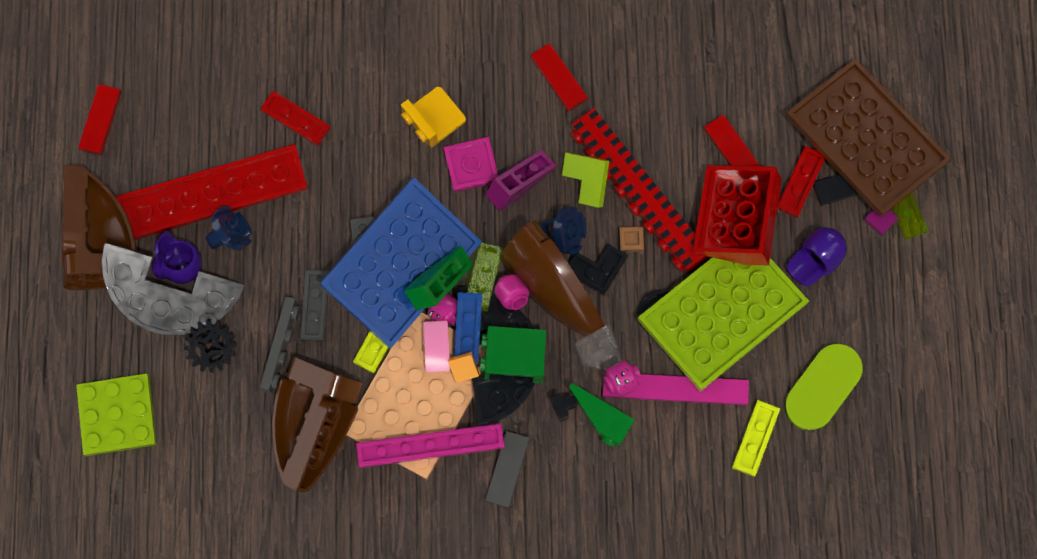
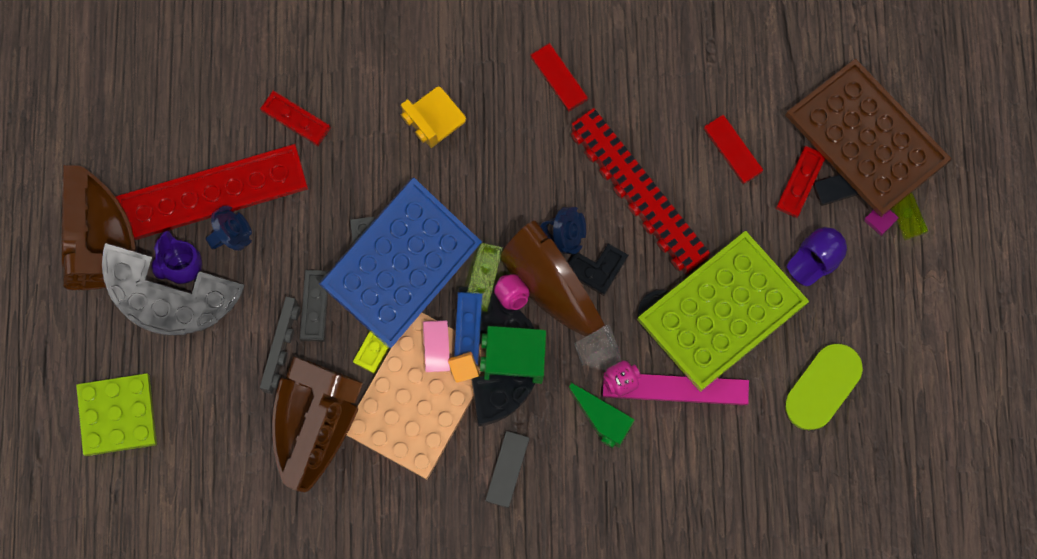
red tile [78,84,122,156] -> none
black gear [184,321,237,373] -> none
dark pink tile [356,423,505,468] -> none
green slope [404,246,473,310] -> none
dark pink head [427,293,458,326] -> none
dark pink tile [444,137,498,193] -> none
magenta slope [485,149,557,211] -> none
black tile [551,393,577,422] -> none
lime tile [562,152,609,208] -> none
medium nougat tile [619,226,644,252] -> none
red slope [693,166,782,266] -> none
neon yellow tile [732,400,780,477] -> none

